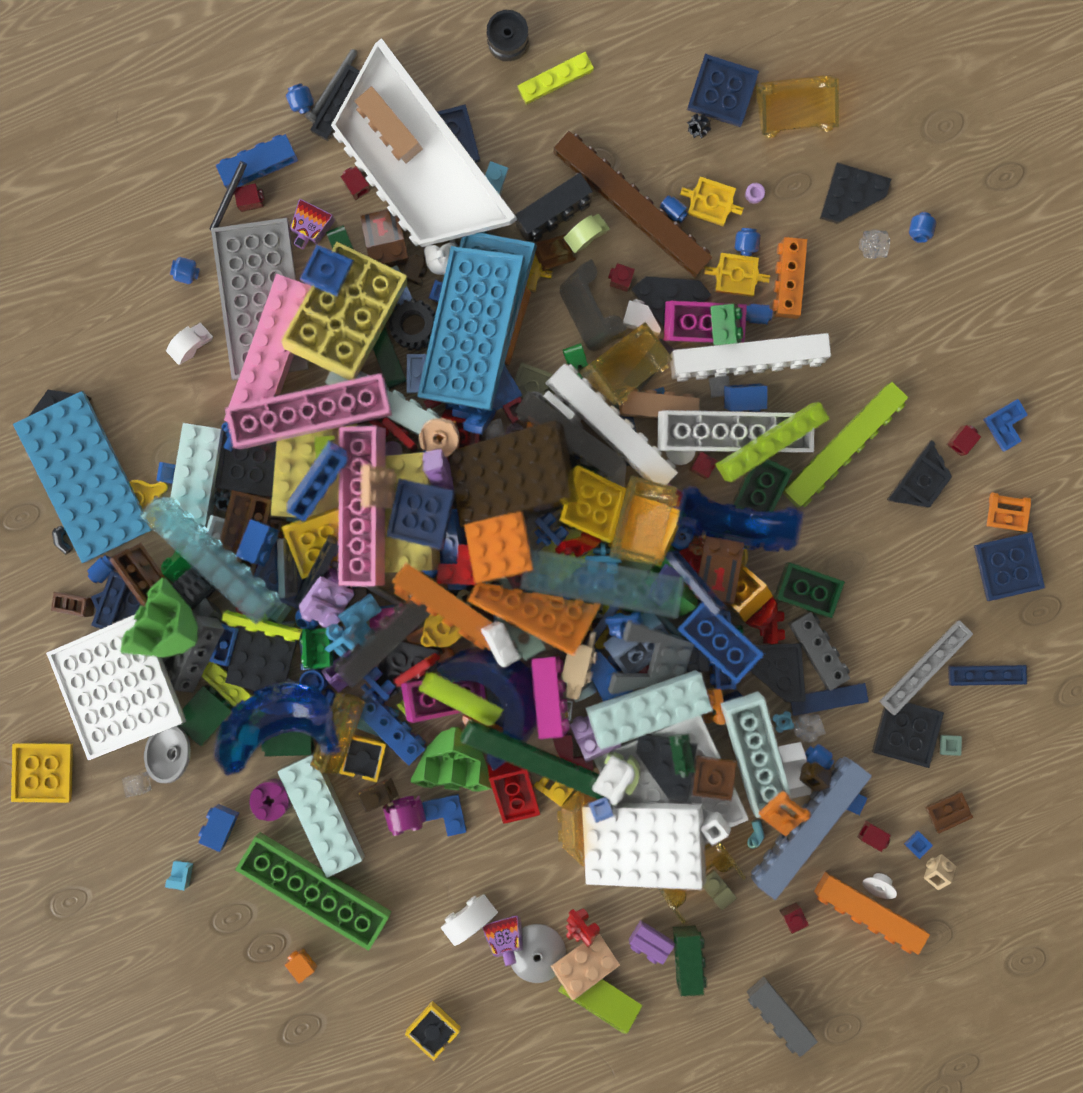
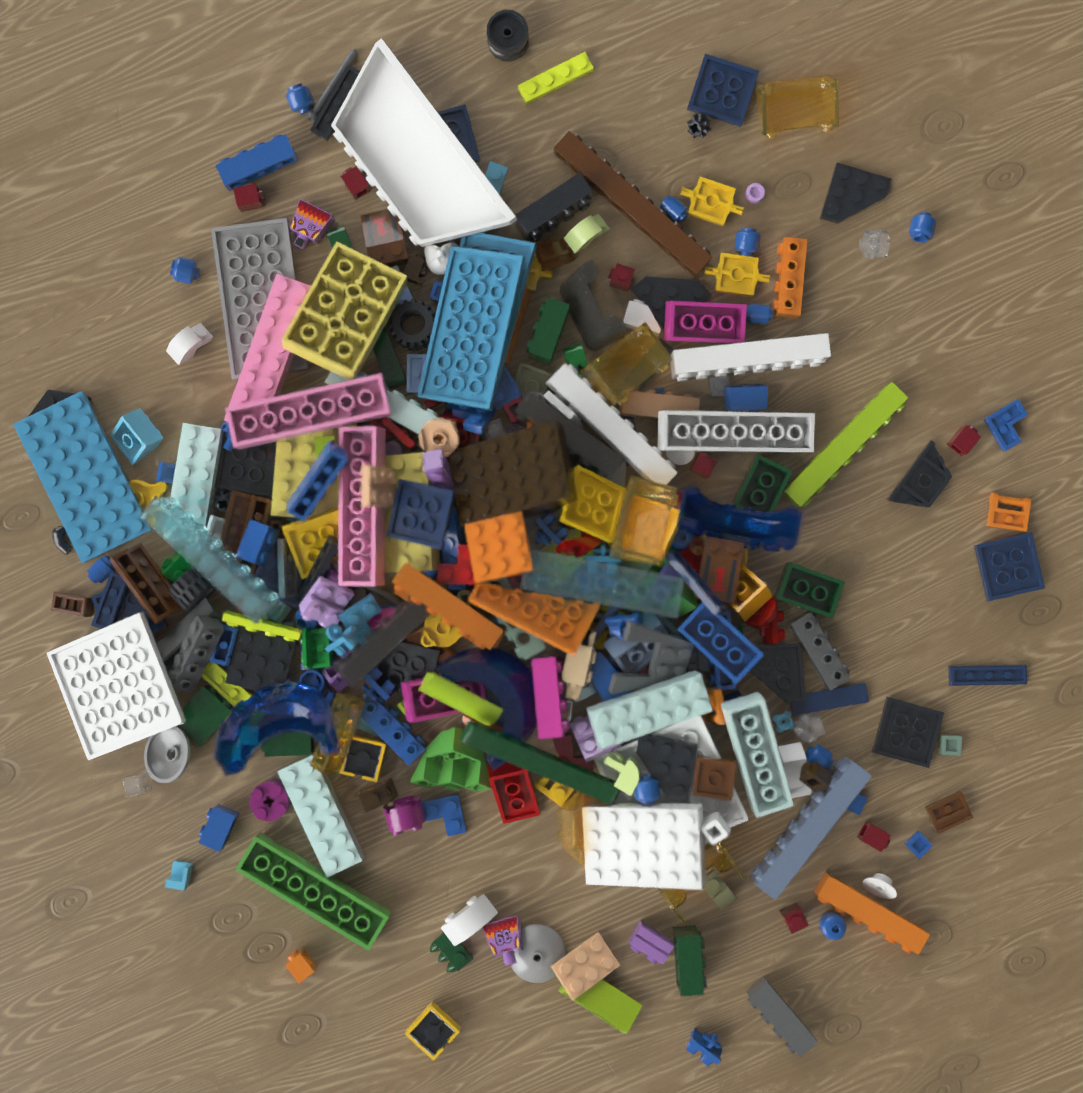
yellow plate [11,743,73,803] -> none
bright green brick [120,578,198,657] -> none
black bar [209,161,247,230] -> none
blue plate [300,245,354,296] -> none
medium nougat brick [355,86,423,164] -> none
red plate [394,653,440,686] -> none
white brick [481,621,519,667] -> none
red hips [566,908,600,947] -> none
tile [589,797,614,823] -> none
white bracket [592,755,635,805] -> none
dark green hinge [669,733,695,777] -> none
bracket [711,303,743,345] -> none
lime brick [715,402,829,481] -> none
medium azure arm [747,819,765,849] -> none
orange plate [758,791,811,836] -> none
light grey plate [879,620,973,715] -> none
tan brick [924,854,956,890] -> none
none -> medium azure slope [109,408,163,465]
none -> dark green plate [430,932,473,973]
none -> dark green brick [526,297,570,366]
none -> blue head [634,775,660,804]
none -> blue hips [686,1028,722,1066]
none -> blue head [819,912,847,940]

